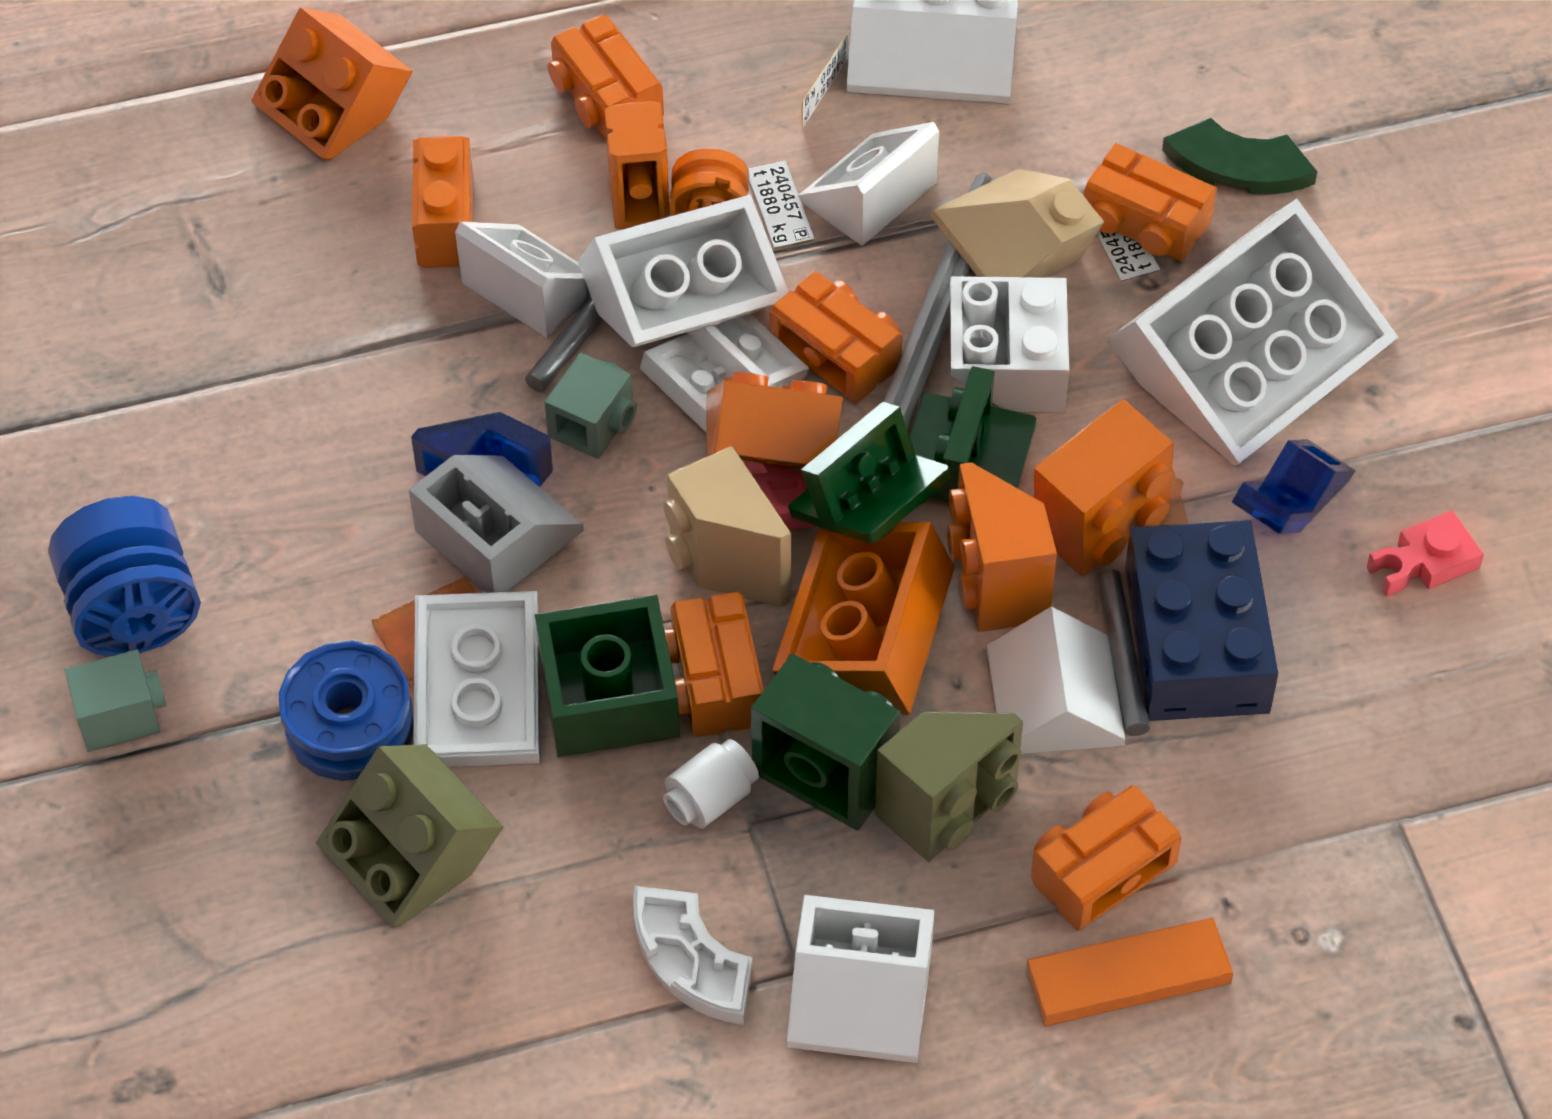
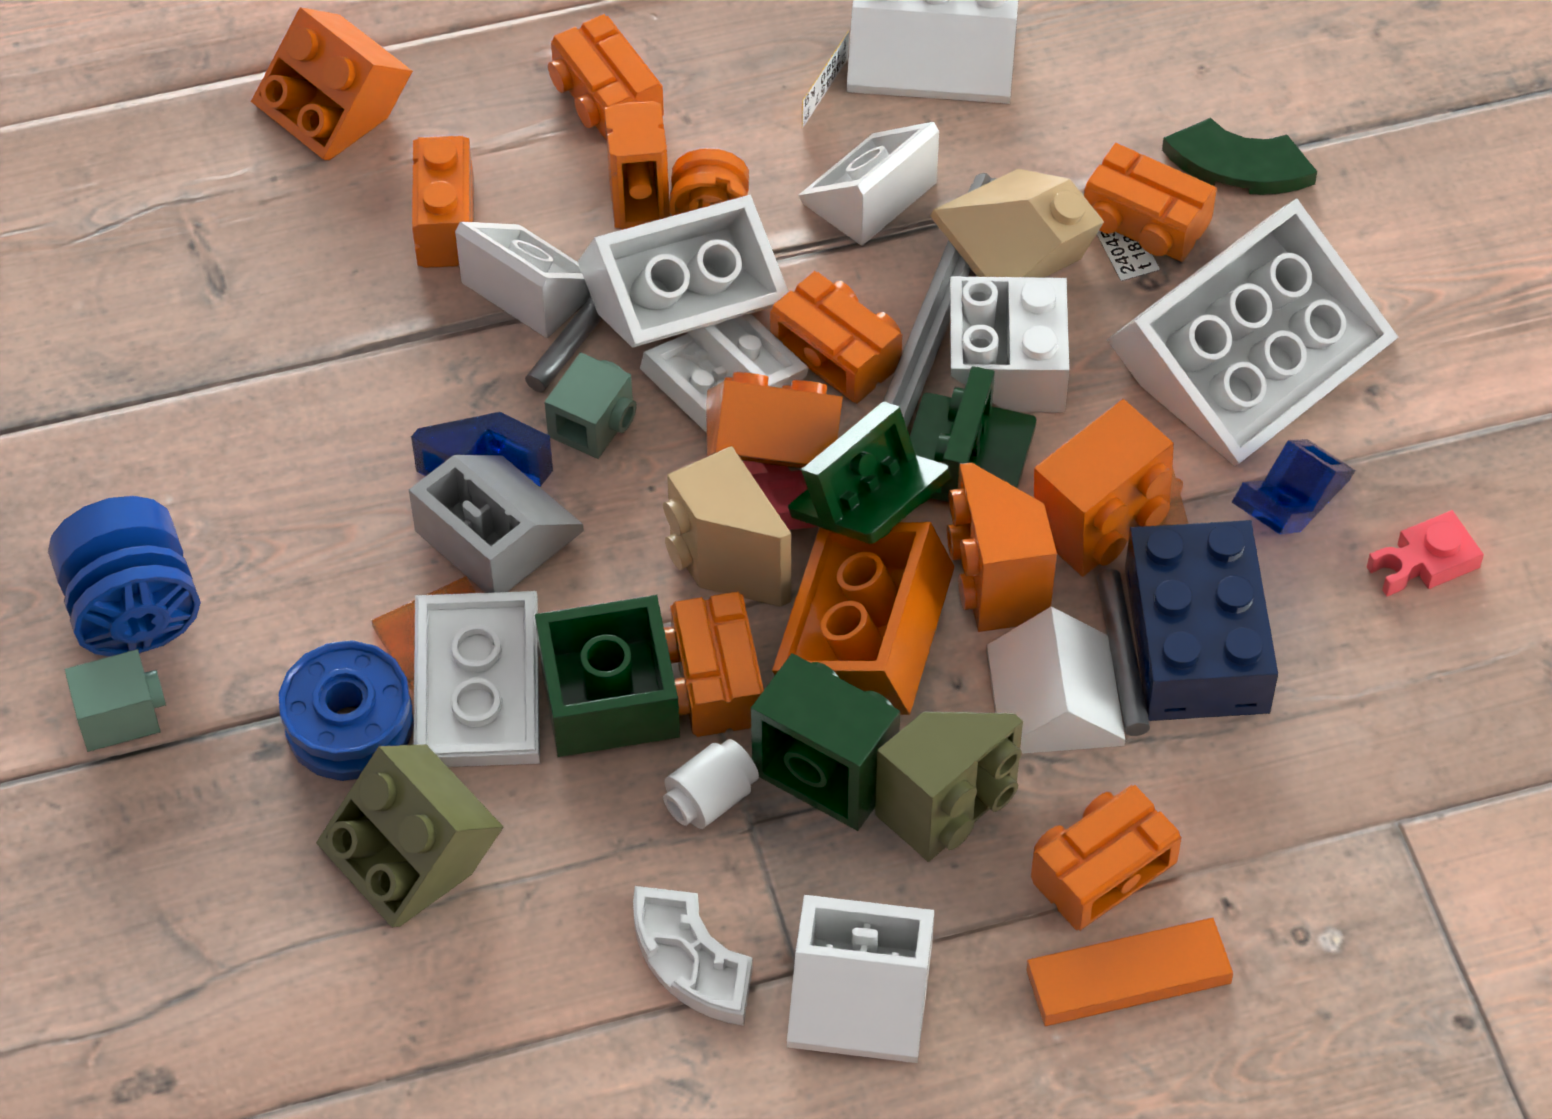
white sticker [748,160,815,248] -> none

